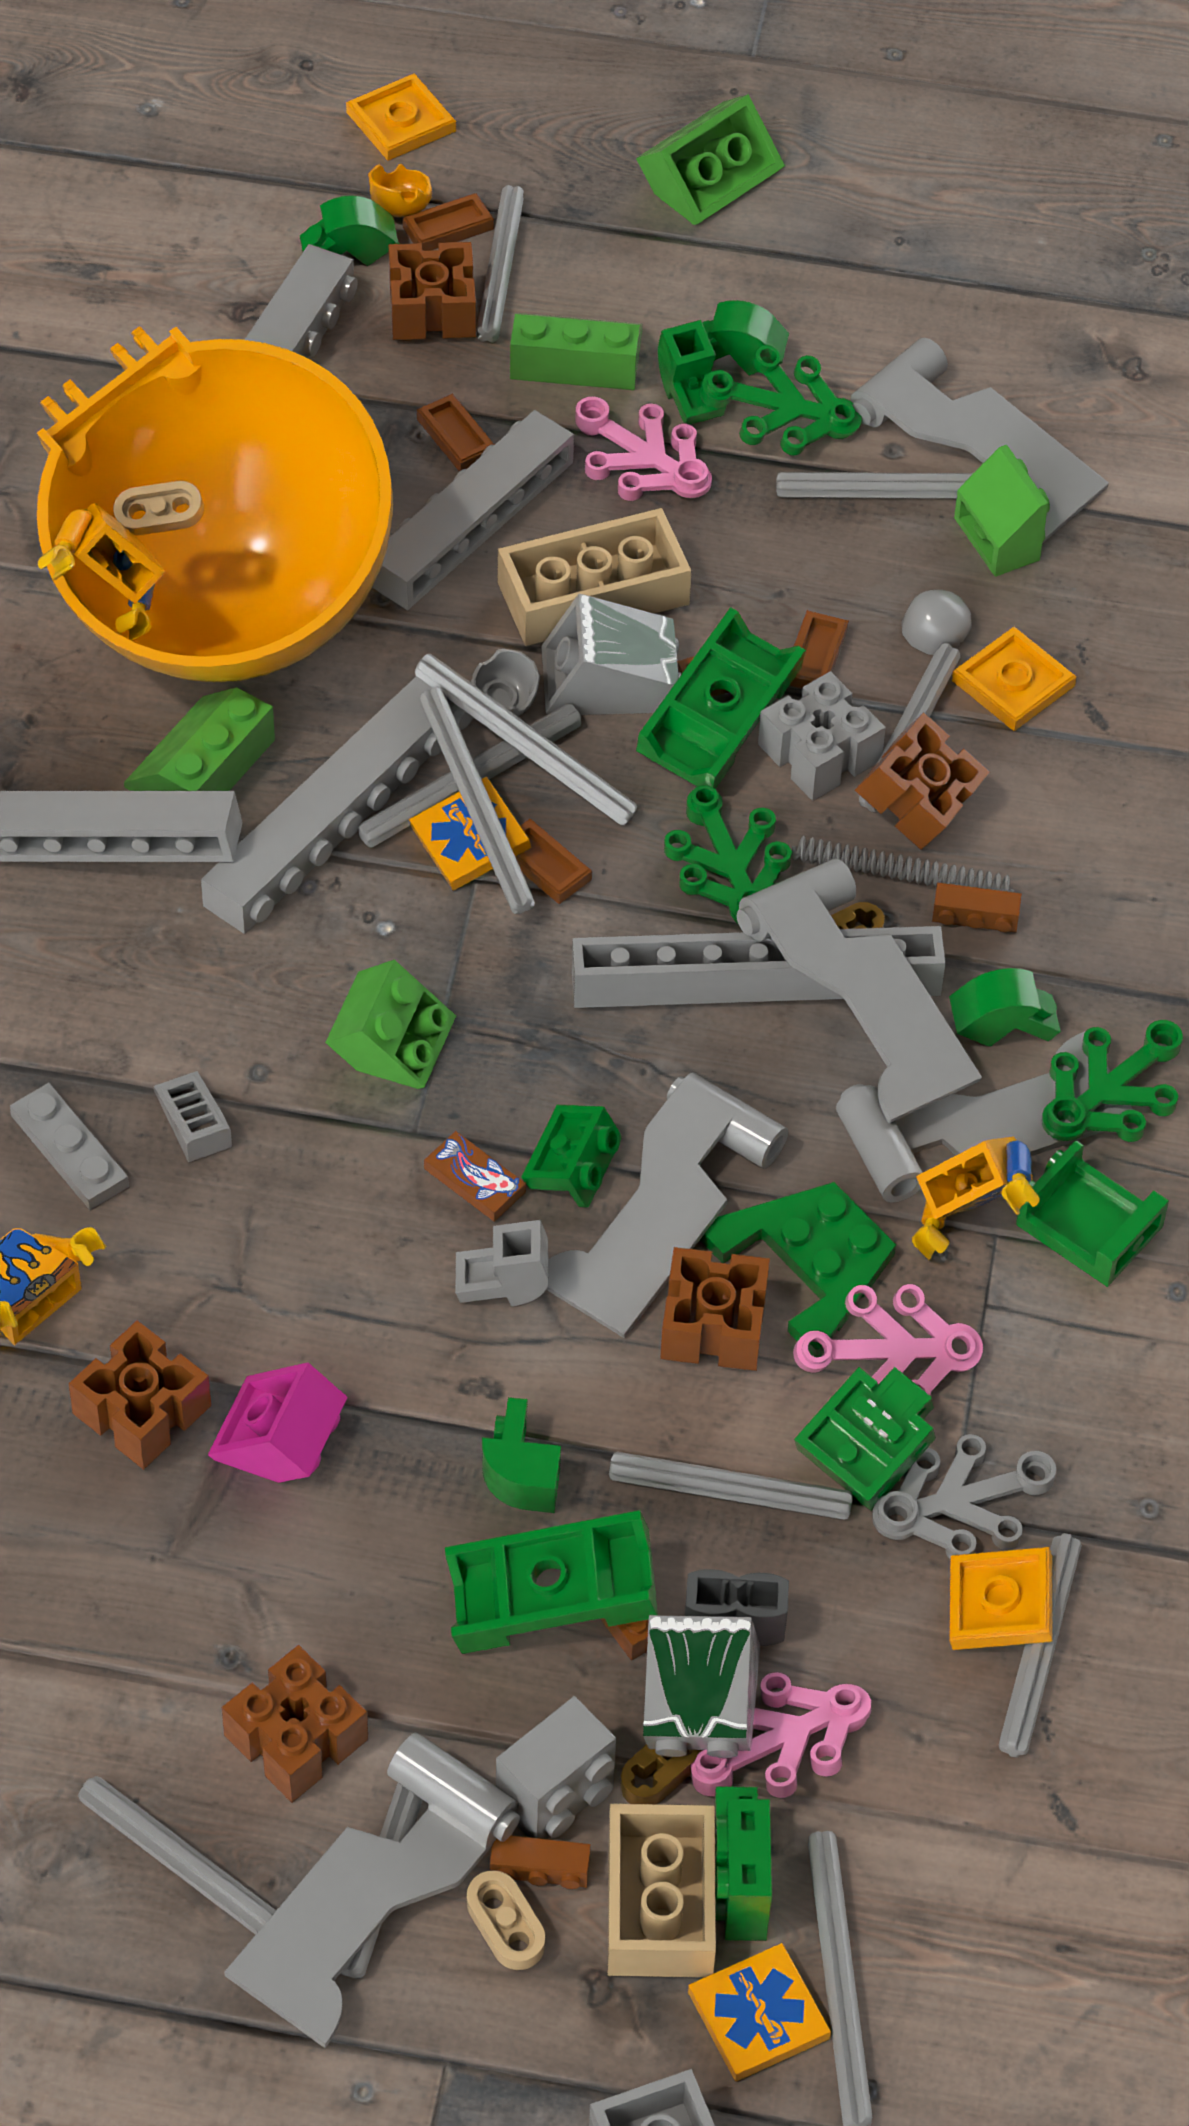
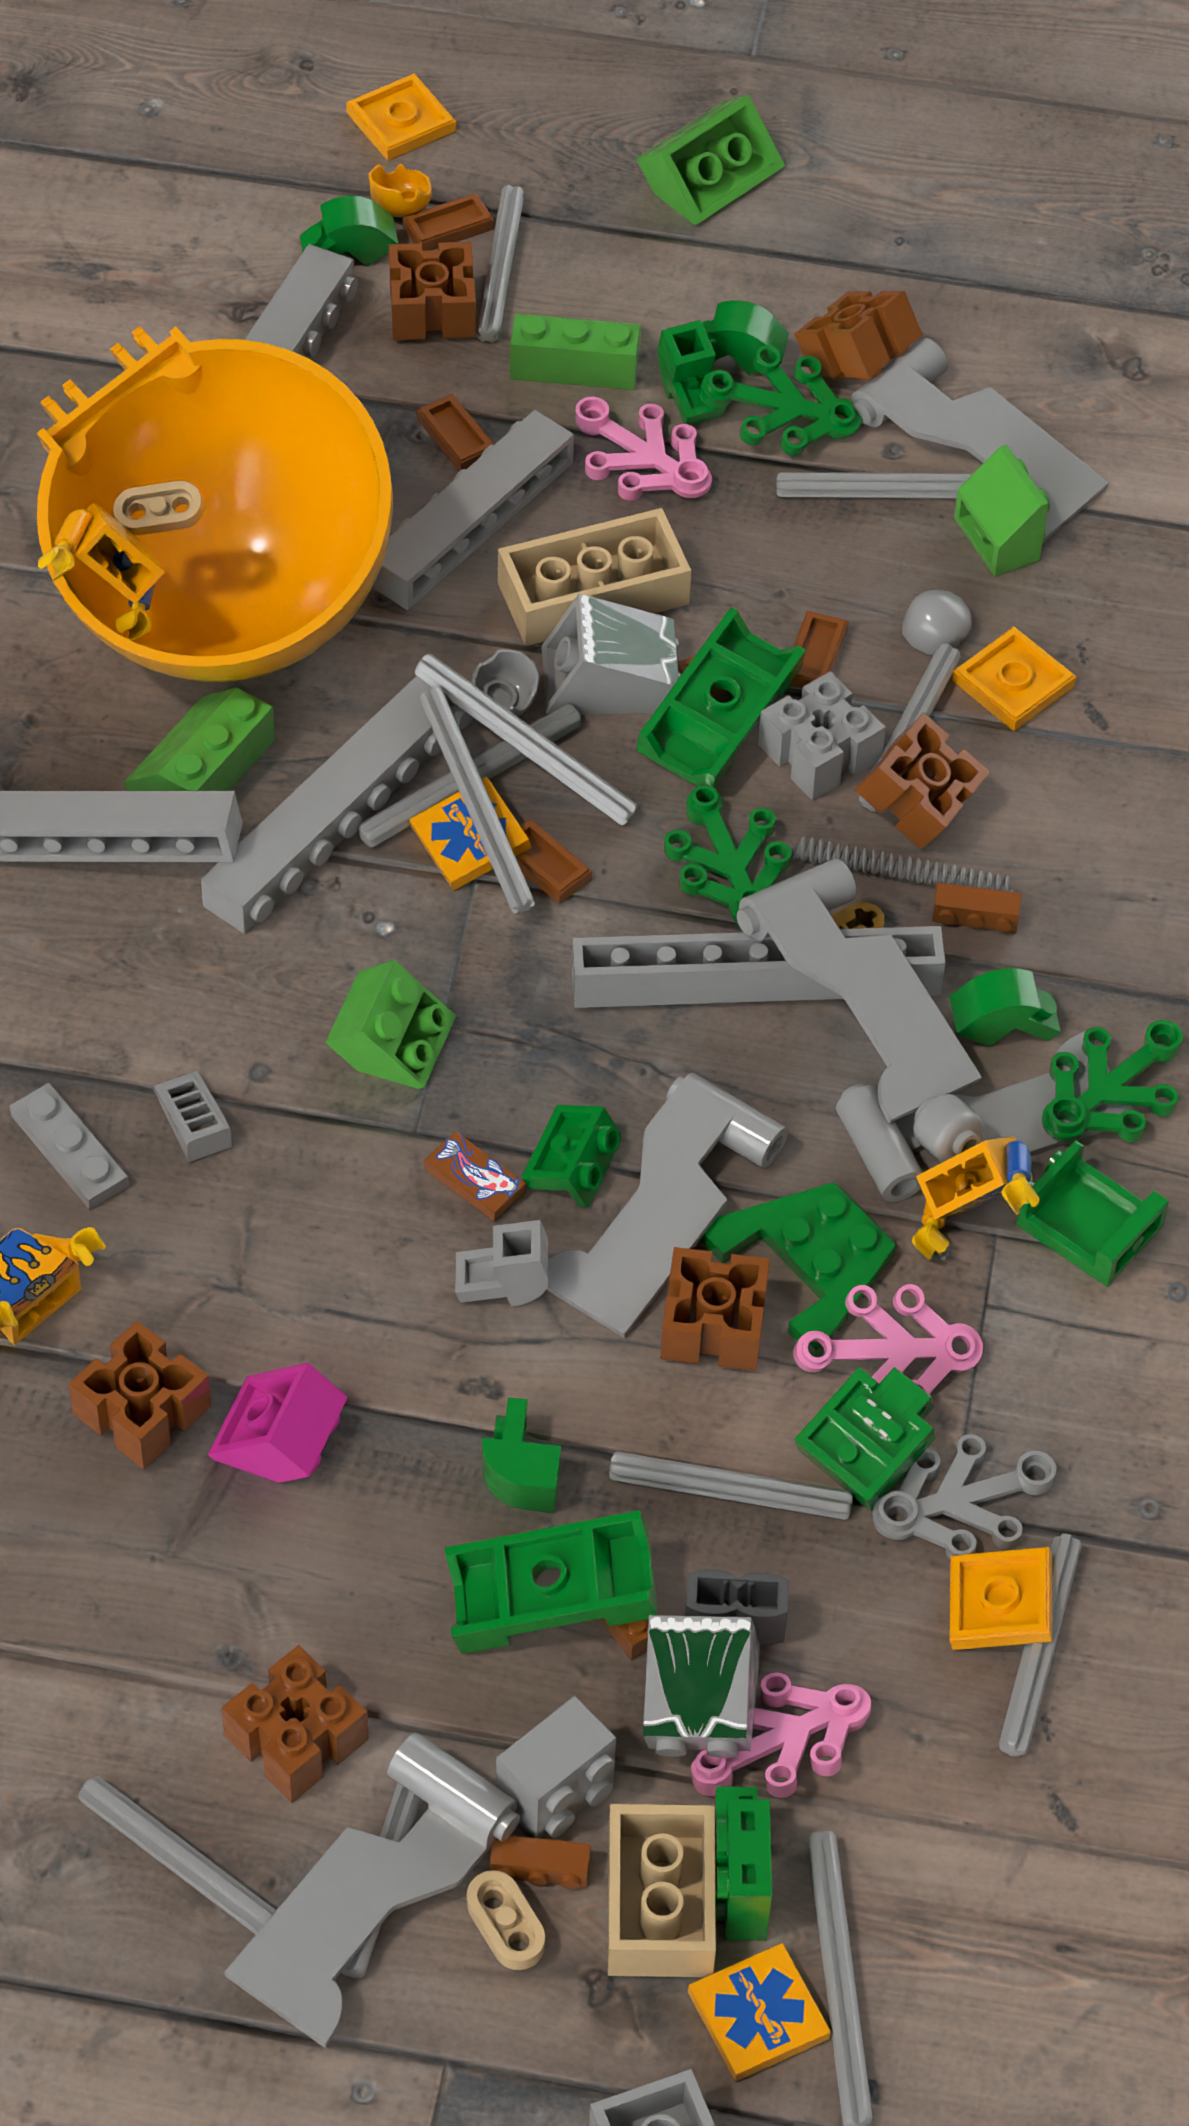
pearl gold beam [620,1744,703,1805] -> none
none -> dark orange brick [794,291,923,381]
none -> light grey head [914,1094,984,1162]

